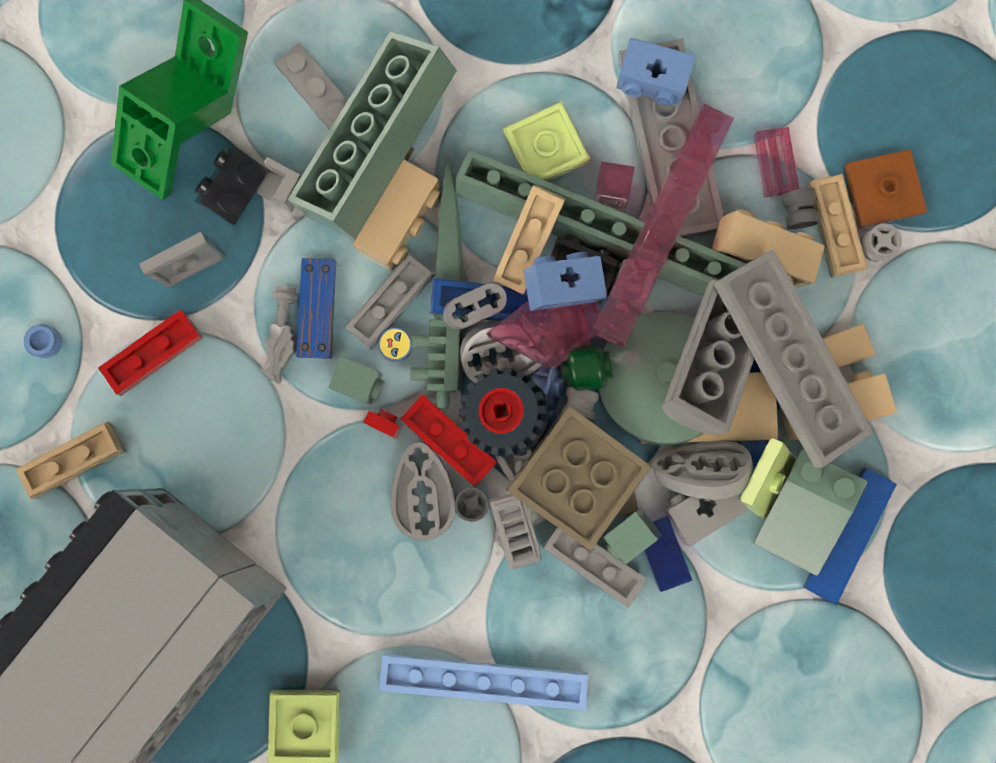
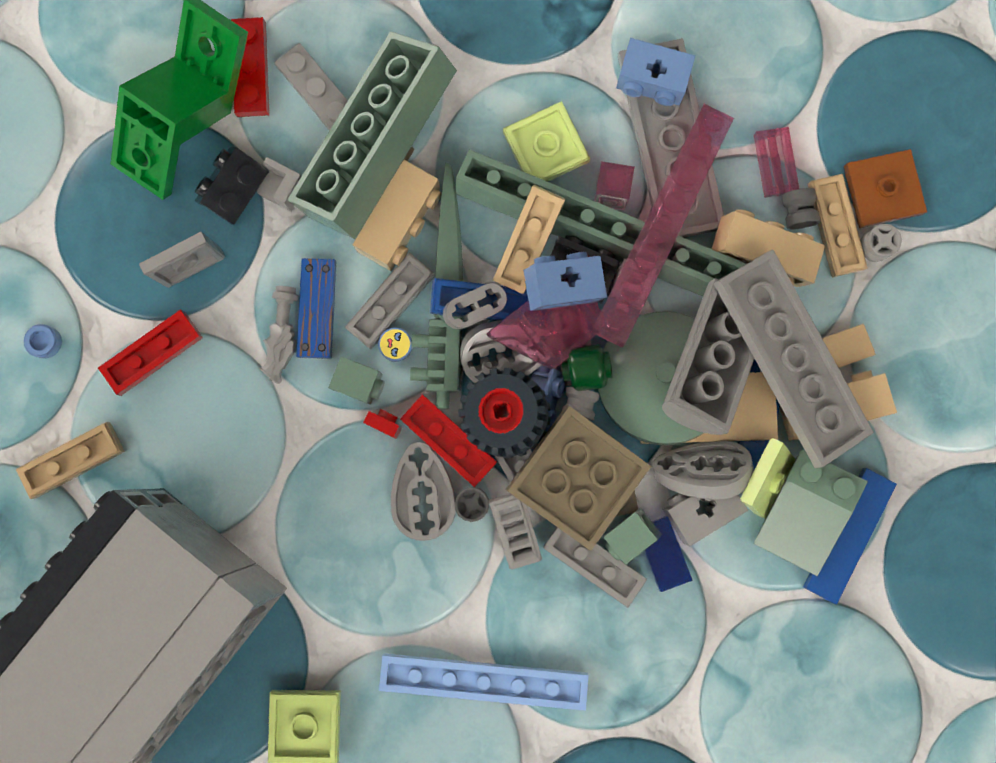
none -> red plate [231,17,270,117]

